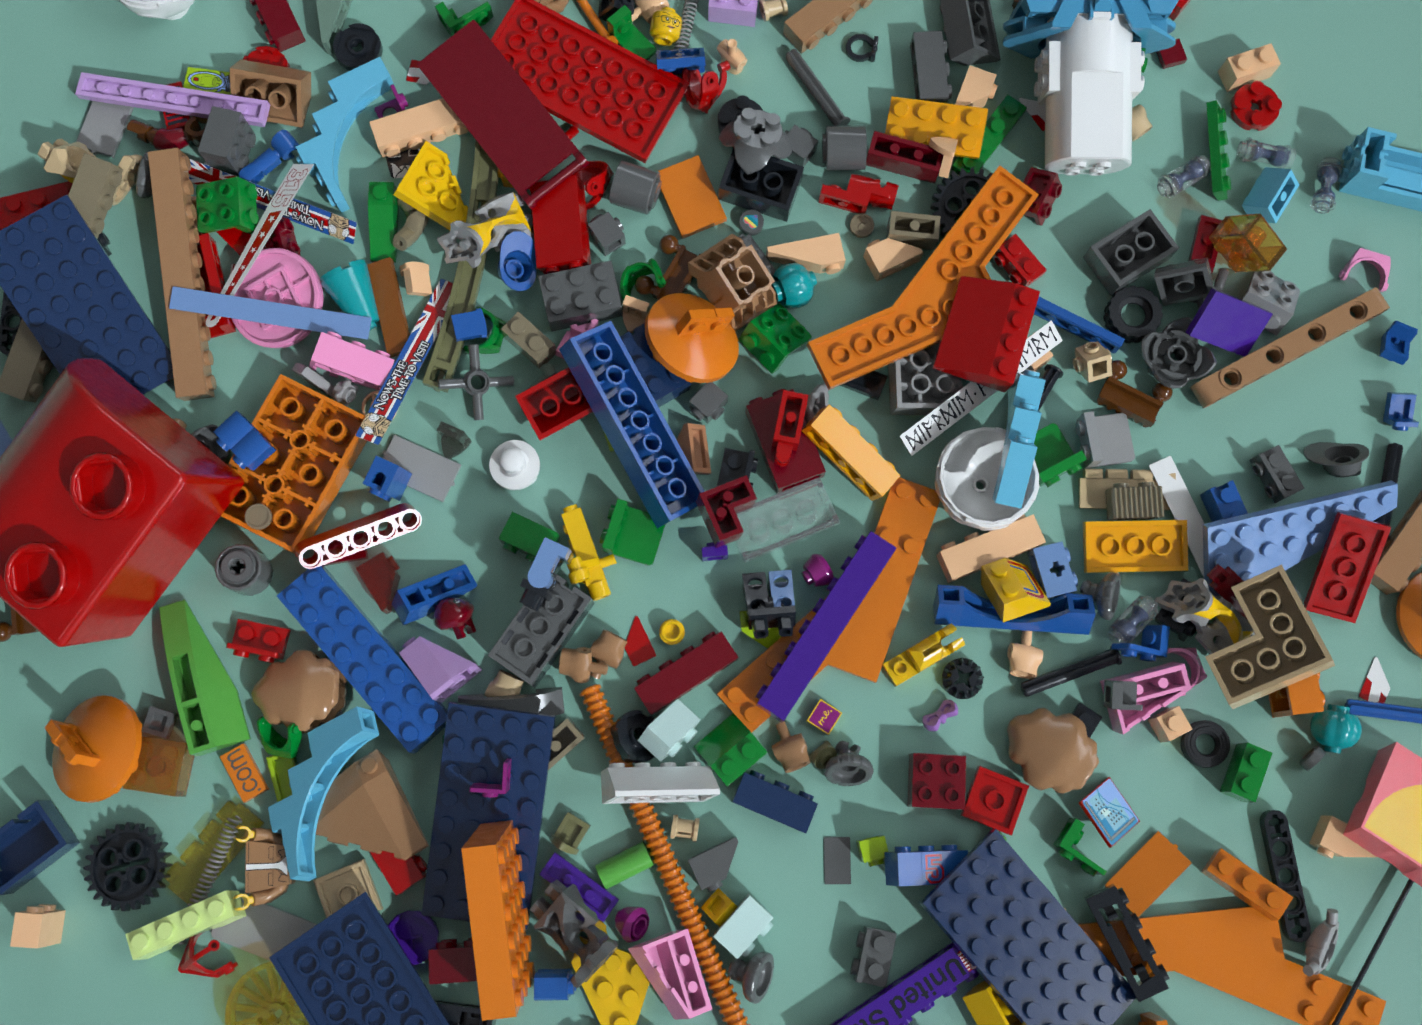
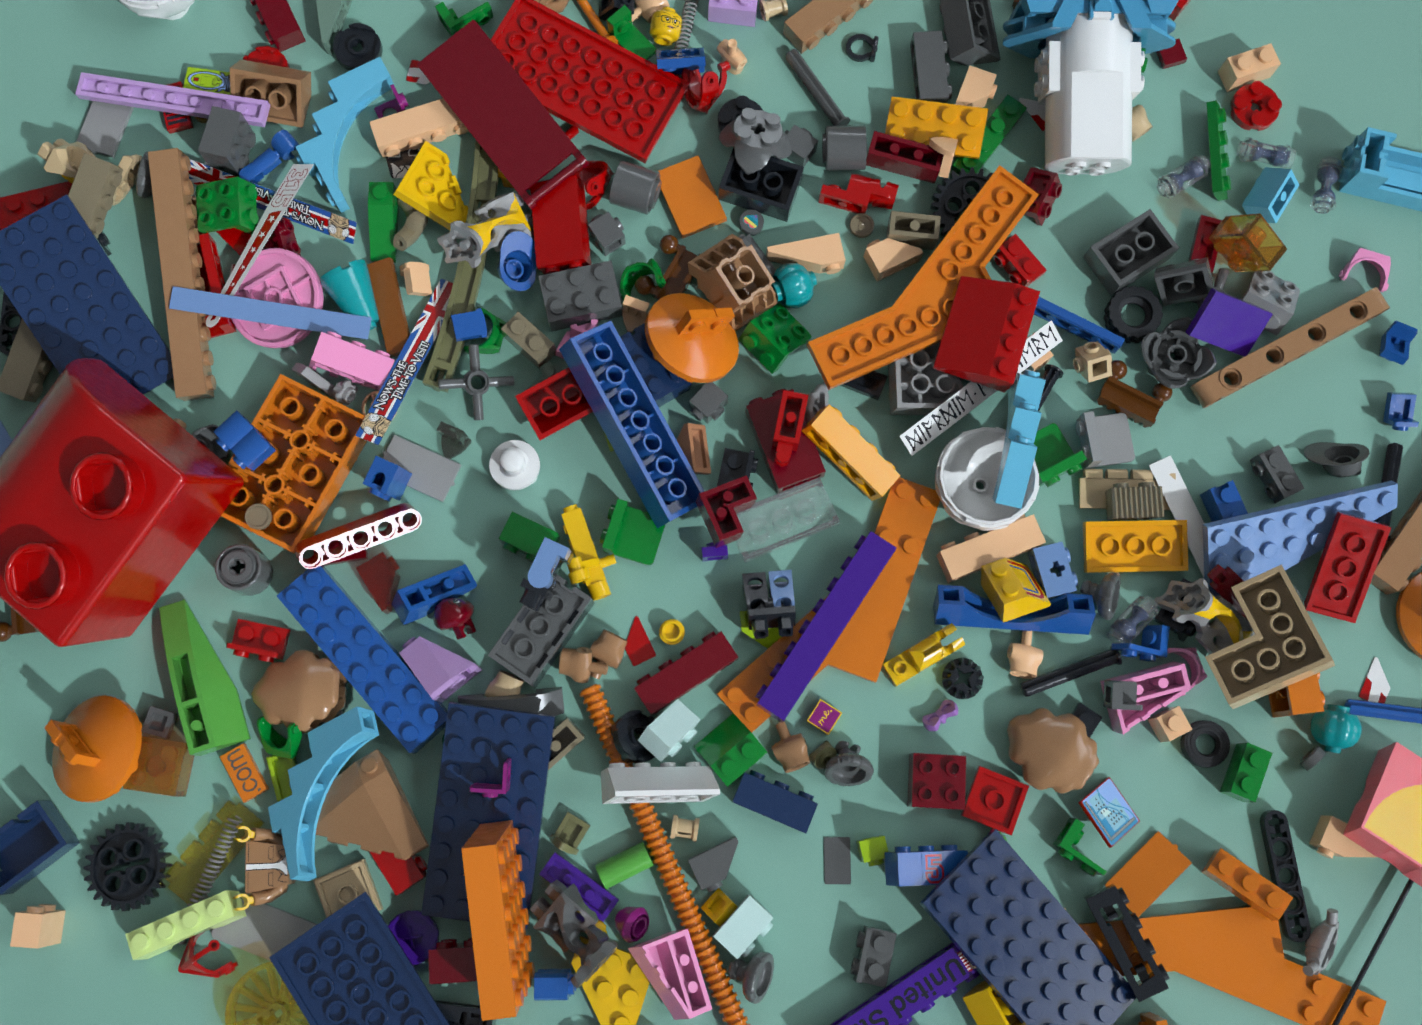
piece [127,116,205,150] -> none
magenta cone [801,554,834,587] -> none

